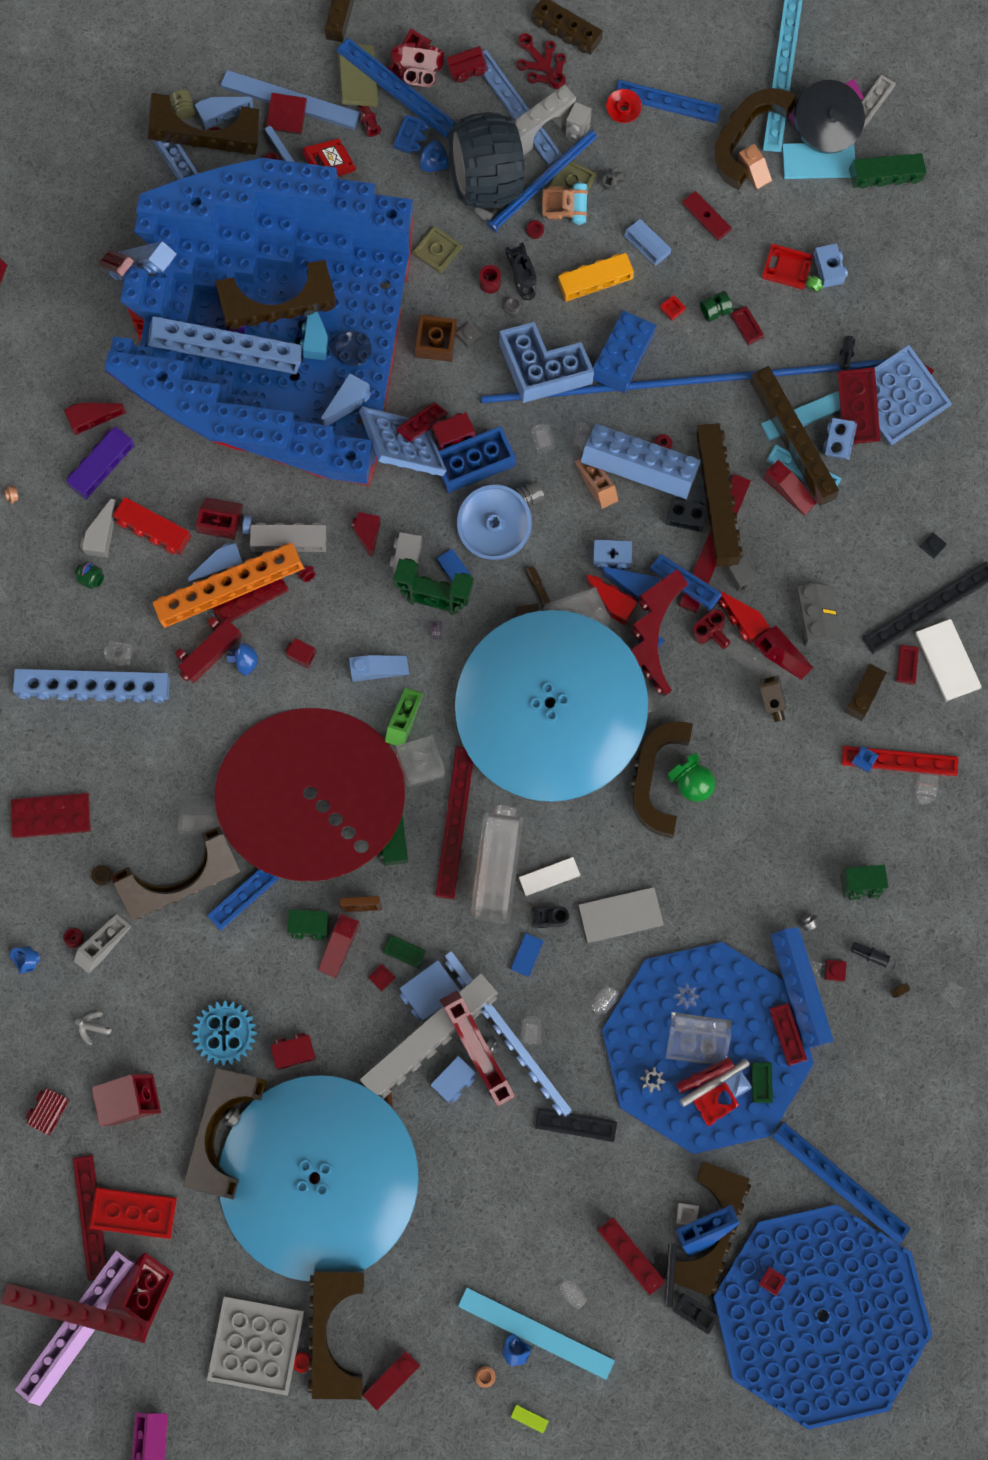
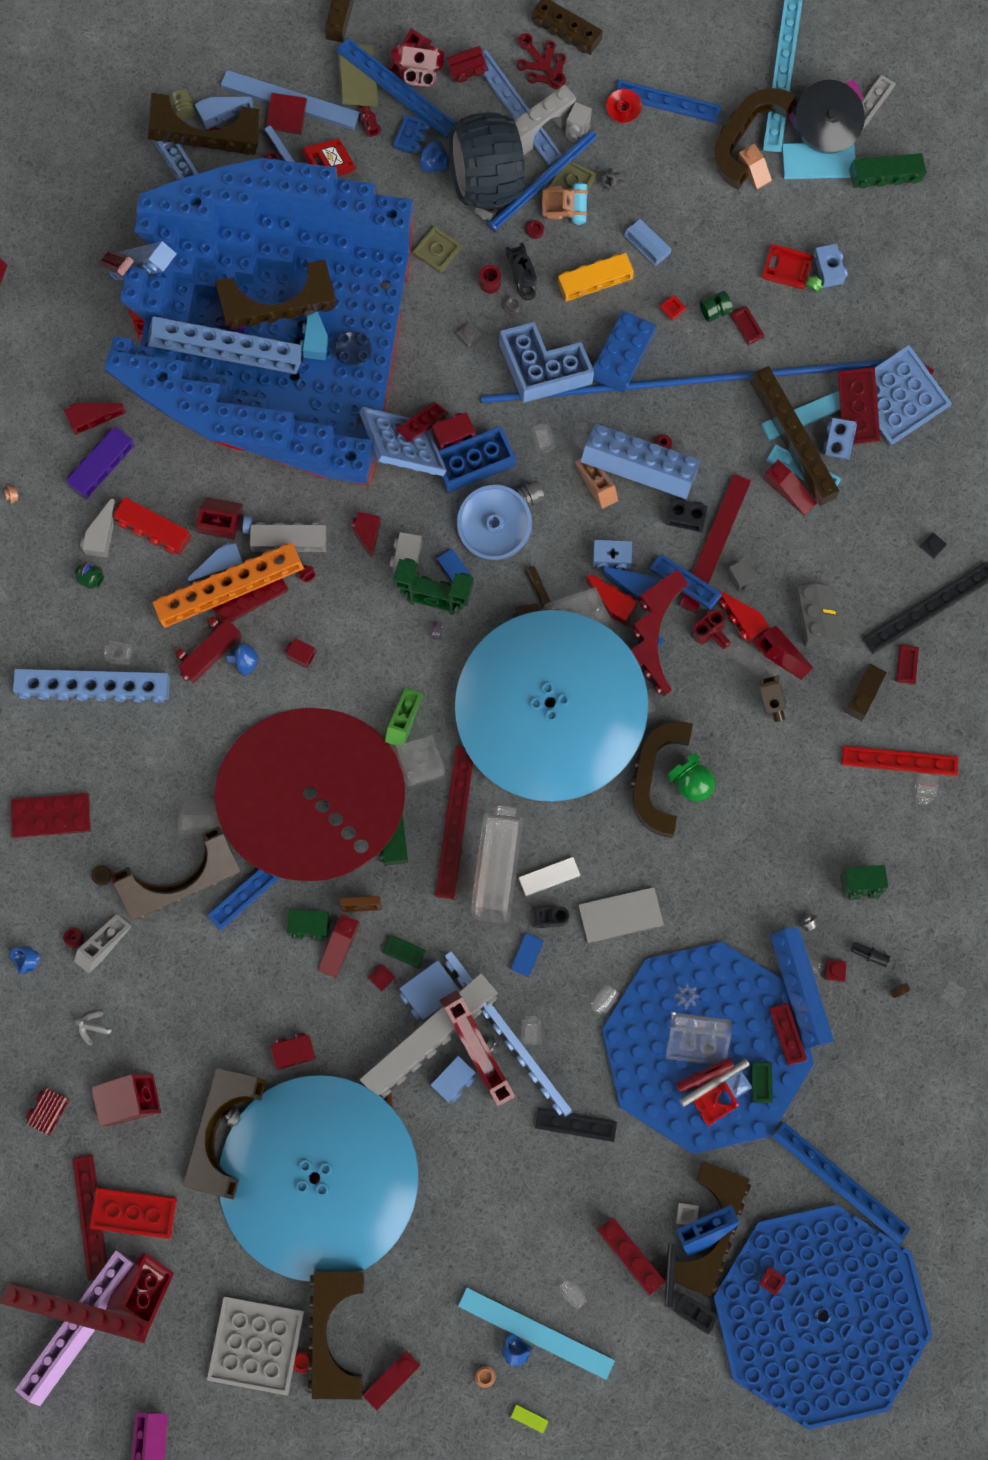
dark azure gear [192,1001,257,1066] -> none
medium blue slope [321,374,371,426] -> none
medium blue slope [349,655,409,682] -> none
reddish brown brick [415,315,457,362] -> none
light grey gear [640,1067,665,1093] -> none
dark red tile [682,191,732,241] -> none
dark brown brick [696,423,743,567] -> none
black axle [839,336,856,370] -> none
blue tile [852,746,879,773] -> none
white tile [915,619,982,701] -> none

